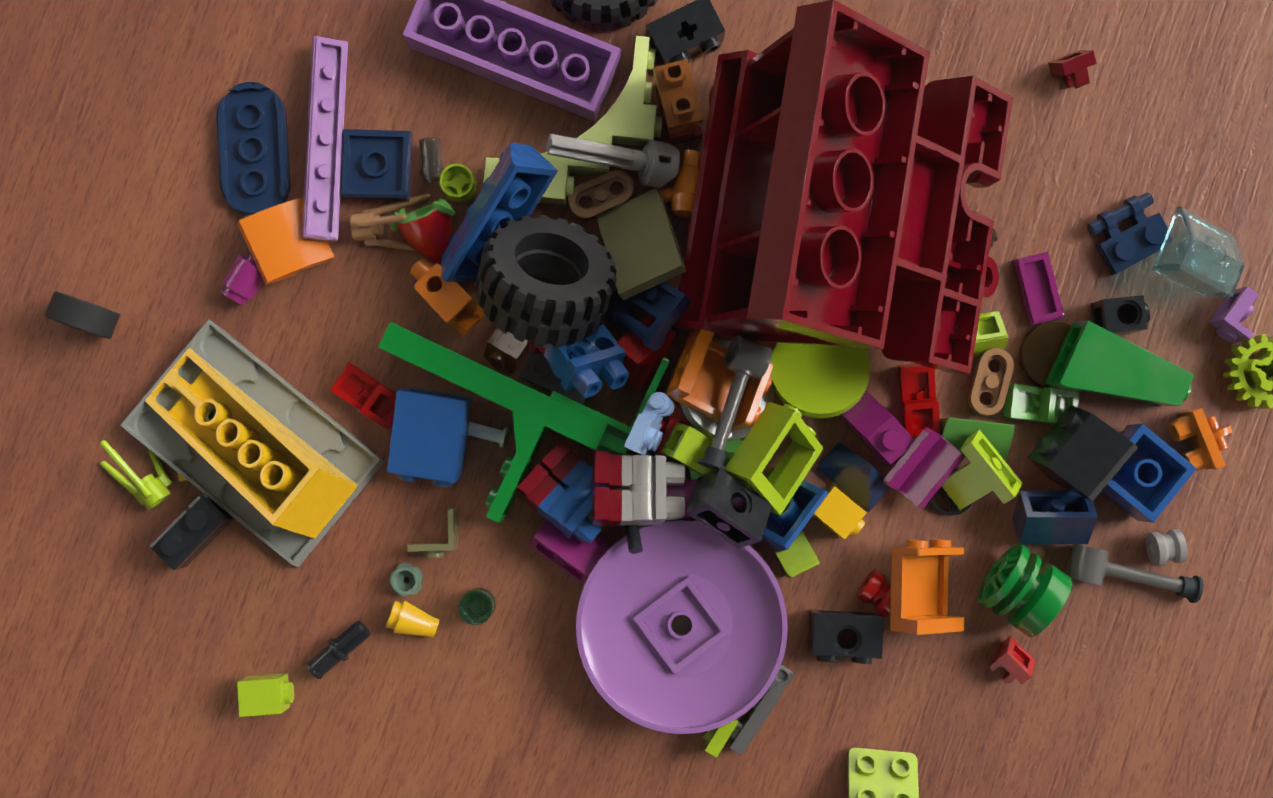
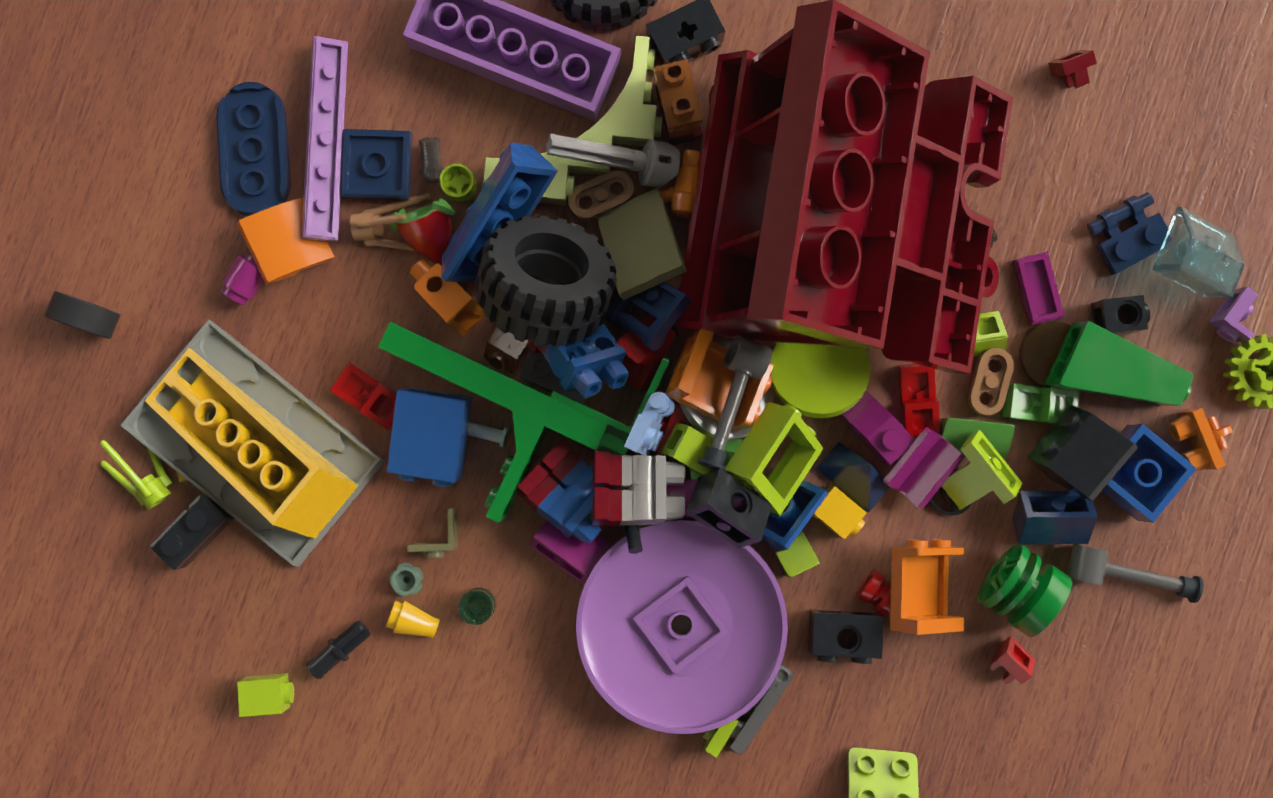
light grey wheel [1146,529,1188,566] -> none

